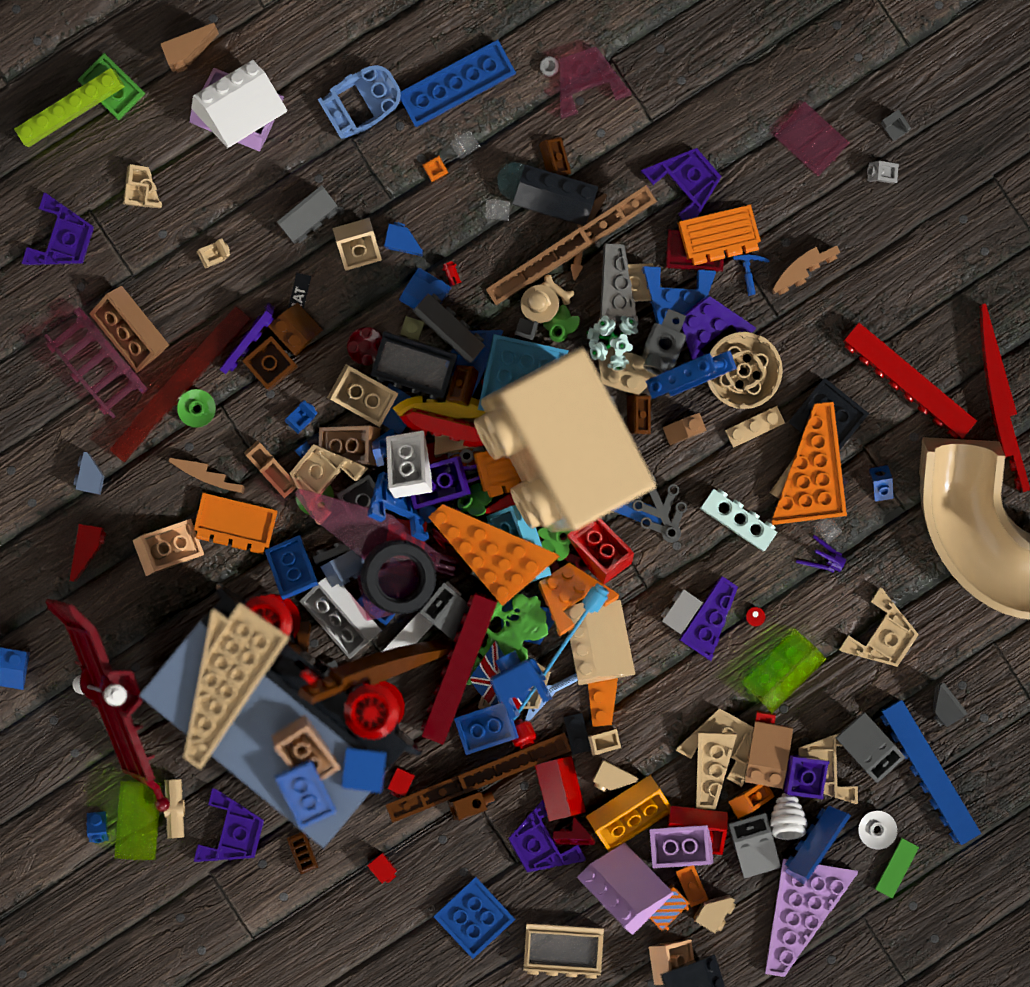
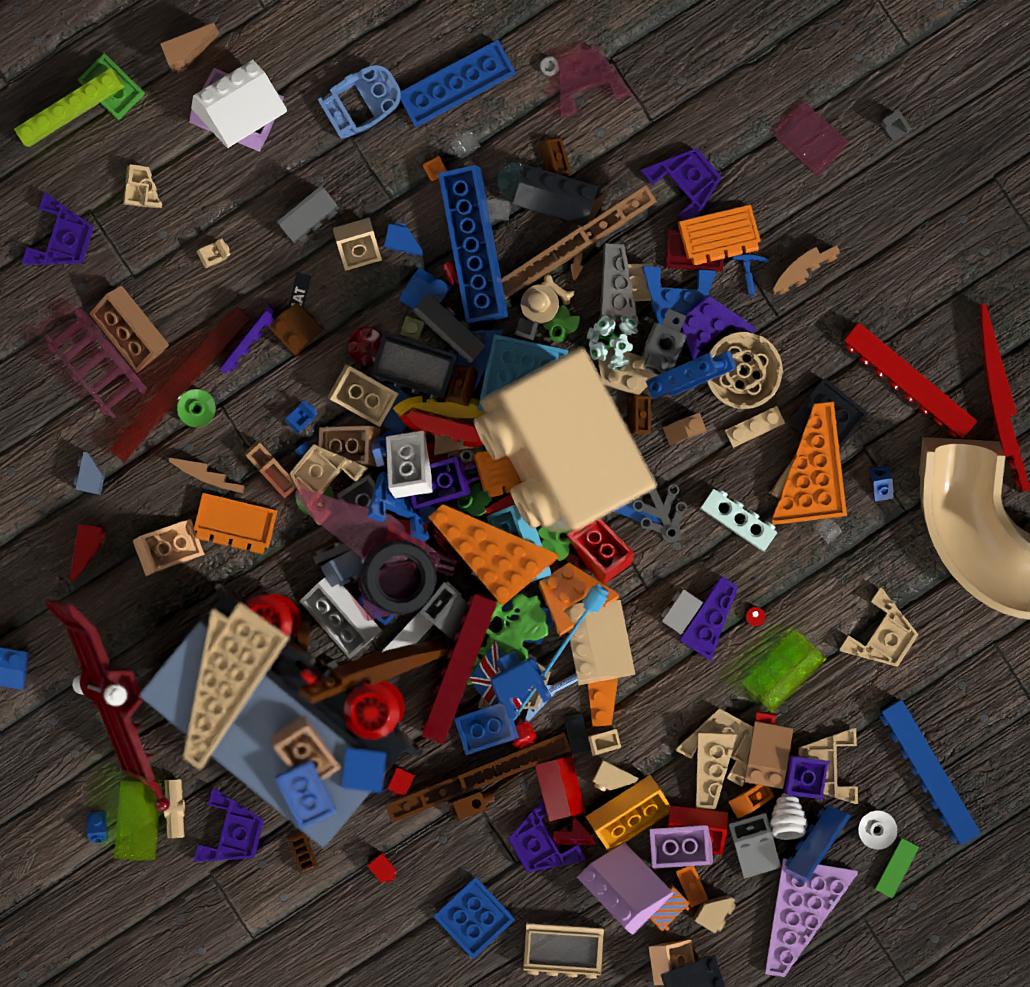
reddish brown brick [242,336,298,391] -> none
blue plate [265,535,318,600] -> none
dark purple plant [796,535,846,573] -> none
dark grey slope [835,712,906,783] -> none
light grey bracket [867,161,899,184] -> none
dark grey slope [932,682,968,727] -> none
none -> blue brick [438,165,508,325]

